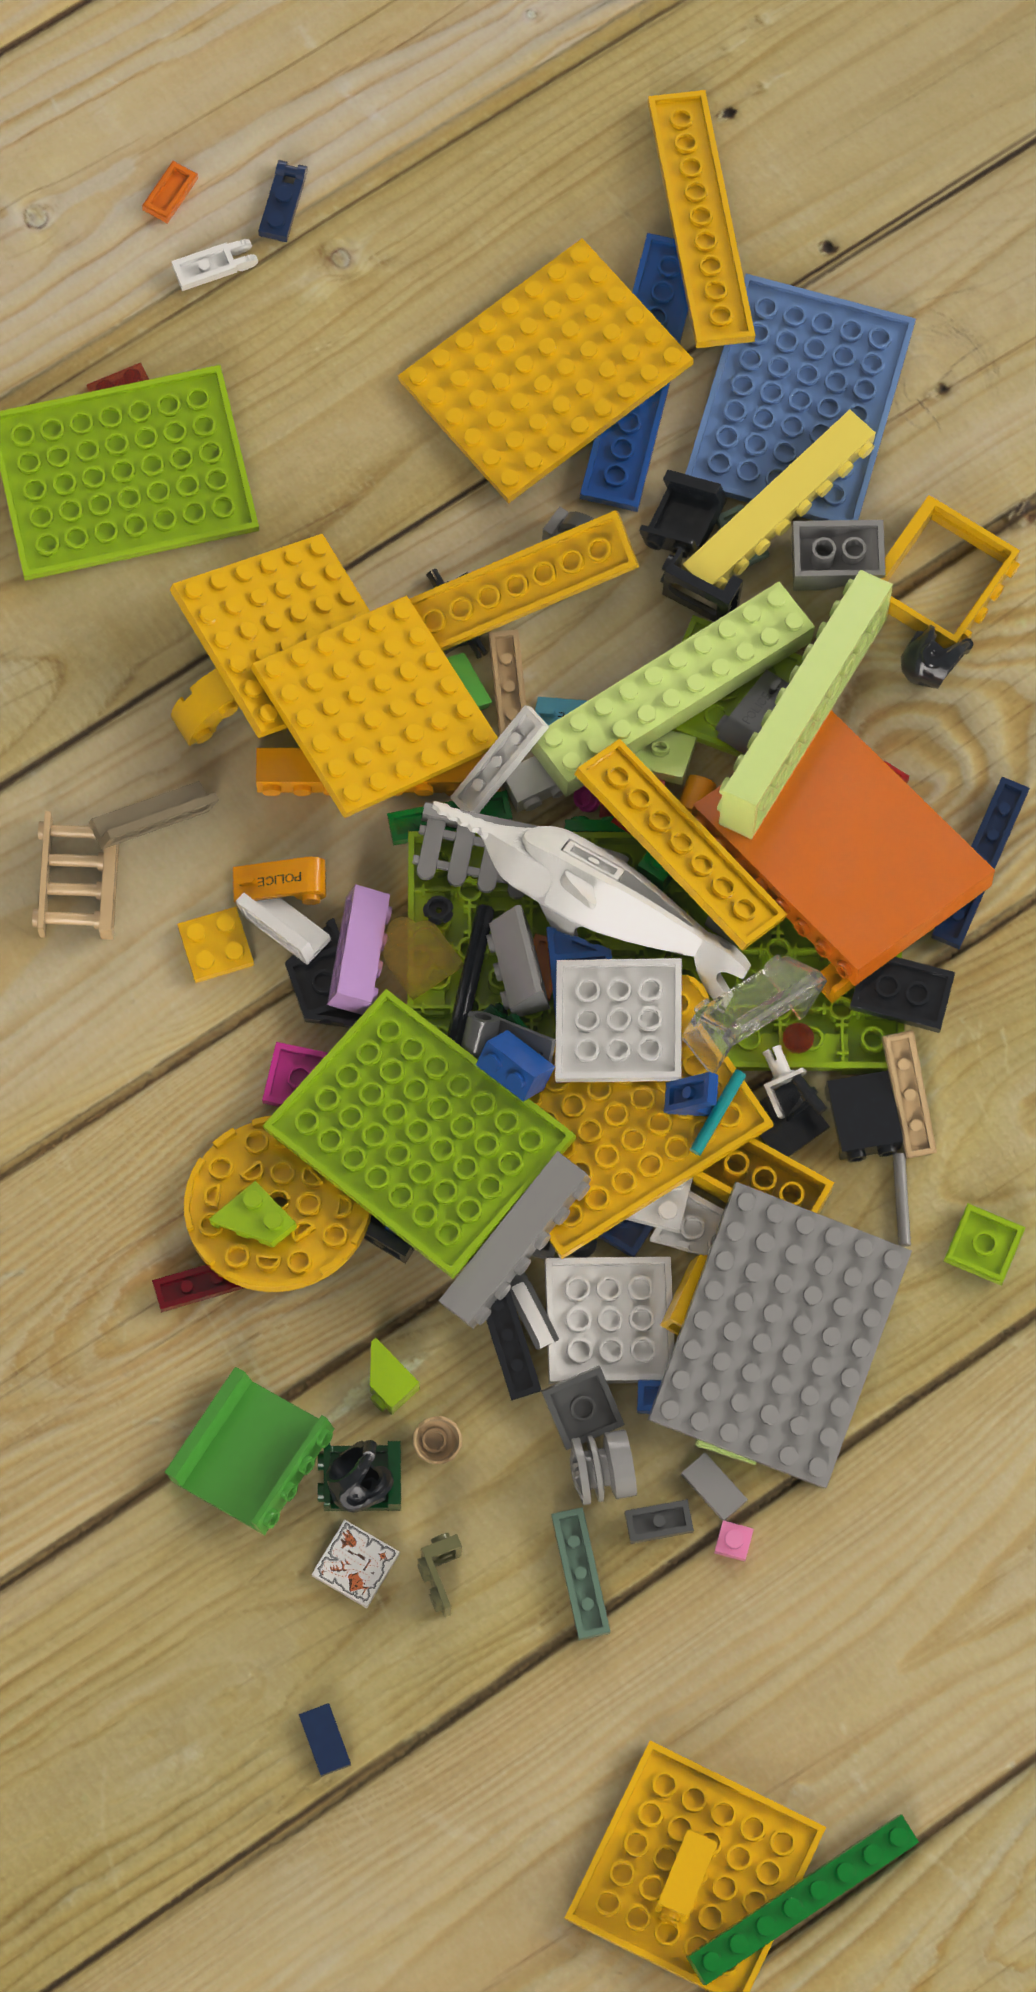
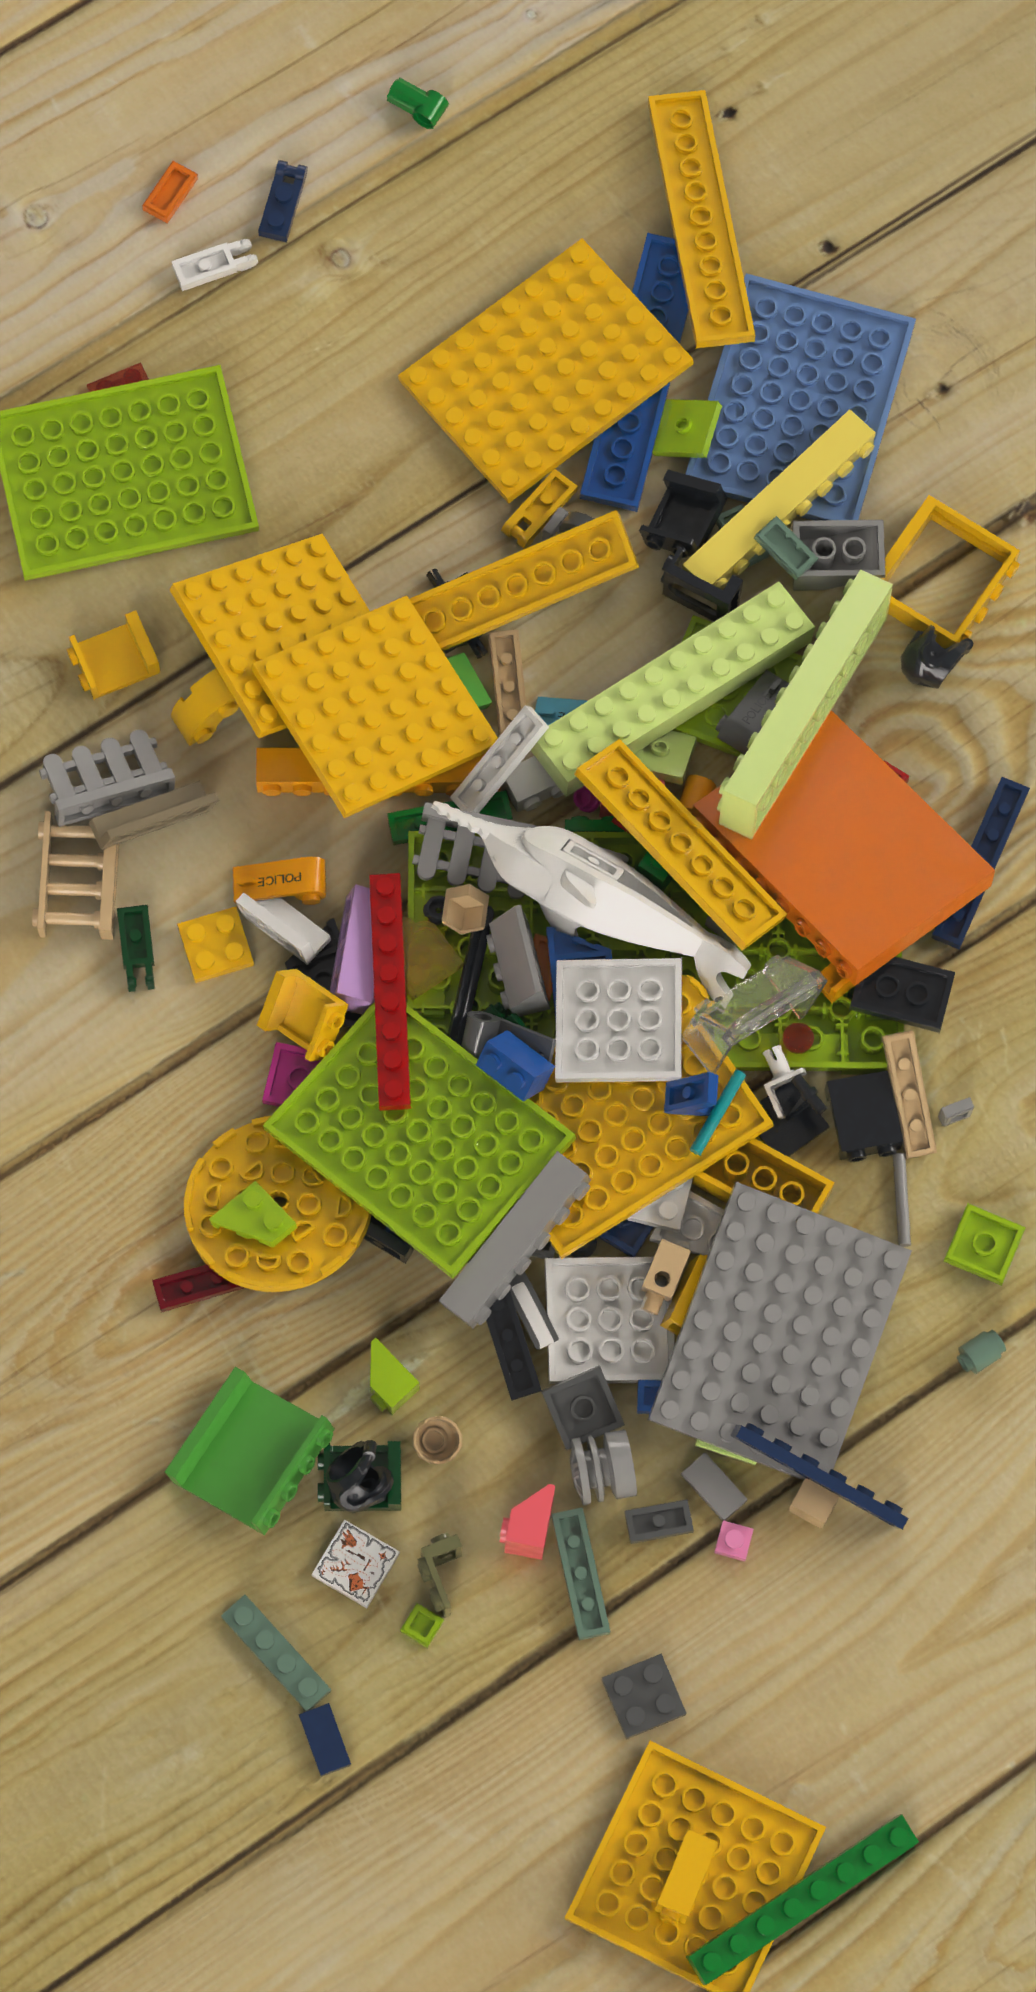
none -> light grey fence [39,730,175,827]
none -> yellow panel [66,610,161,700]
none -> dark green hinge [117,905,155,992]
none -> sand green plate [221,1594,331,1711]
none -> yellow panel [256,969,349,1062]
none -> red plate [369,873,411,1111]
none -> green piece [387,78,449,129]
none -> lime tile [400,1603,444,1648]
none -> tan panel [442,884,489,934]
none -> coral slope [500,1484,555,1560]
none -> yellow plate [501,469,578,549]
none -> dark grey plate [601,1653,686,1740]
none -> tan torso [640,1239,691,1315]
none -> lime plate [653,399,722,458]
none -> dark blue plate [731,1423,909,1530]
none -> sand green plate [754,516,819,581]
none -> tan panel [789,1479,839,1529]
none -> light grey tile [938,1097,974,1126]
none -> sand green brick [957,1330,1006,1374]

